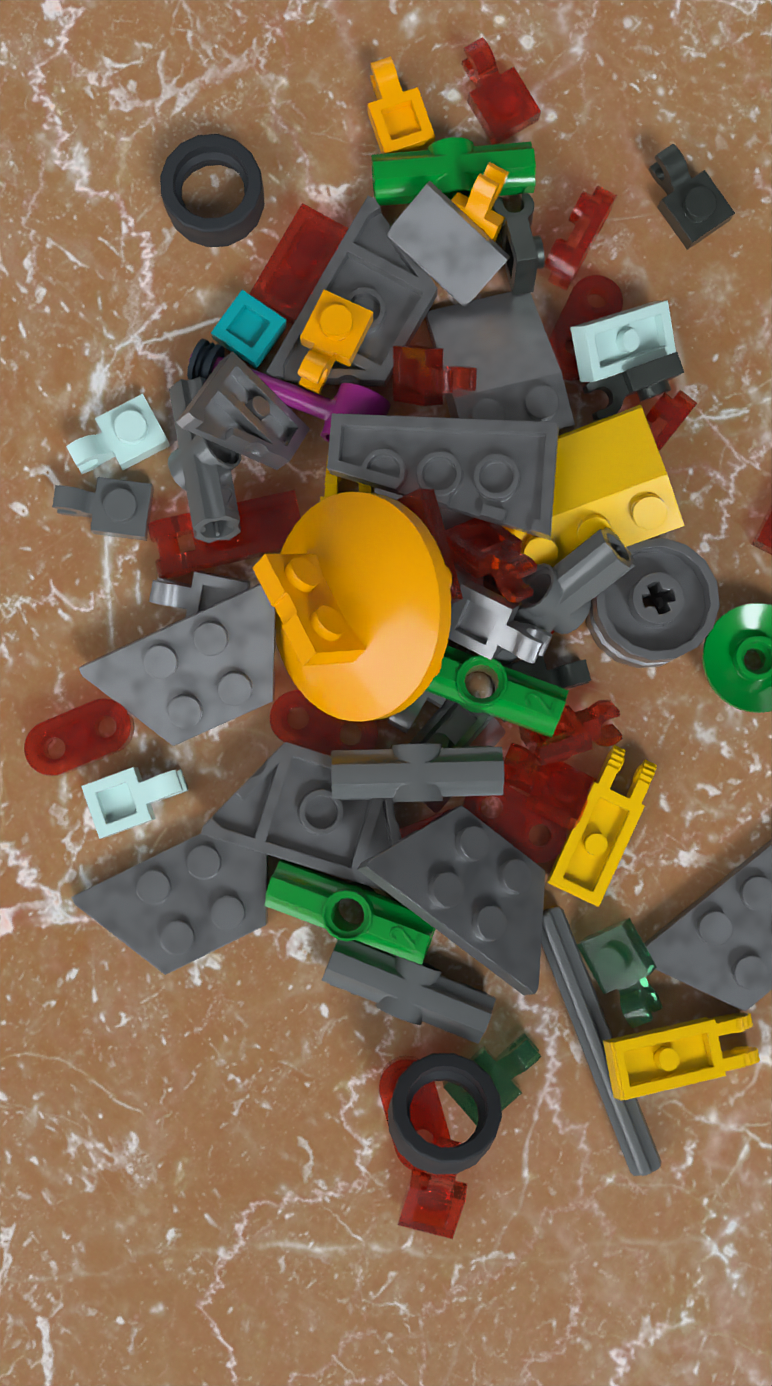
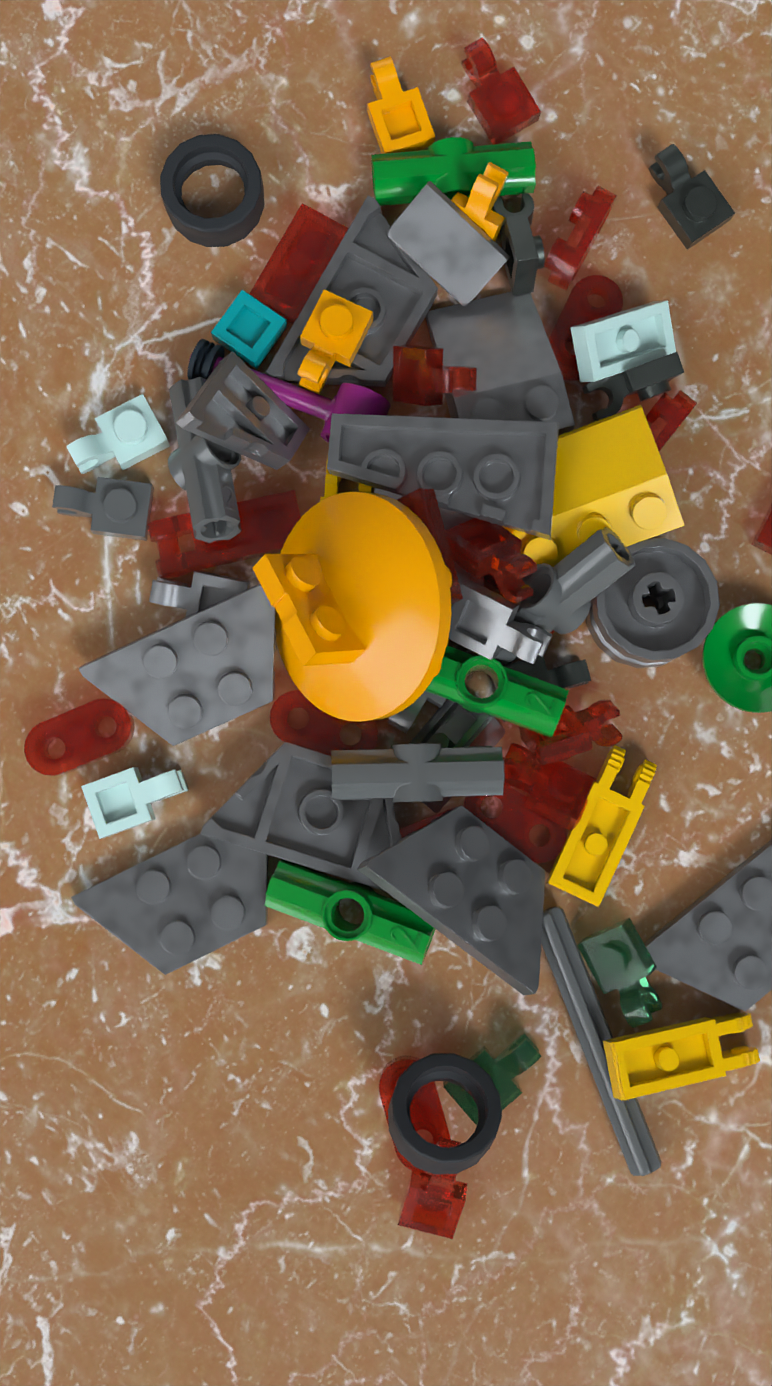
dark grey piece [322,940,496,1044] -> none

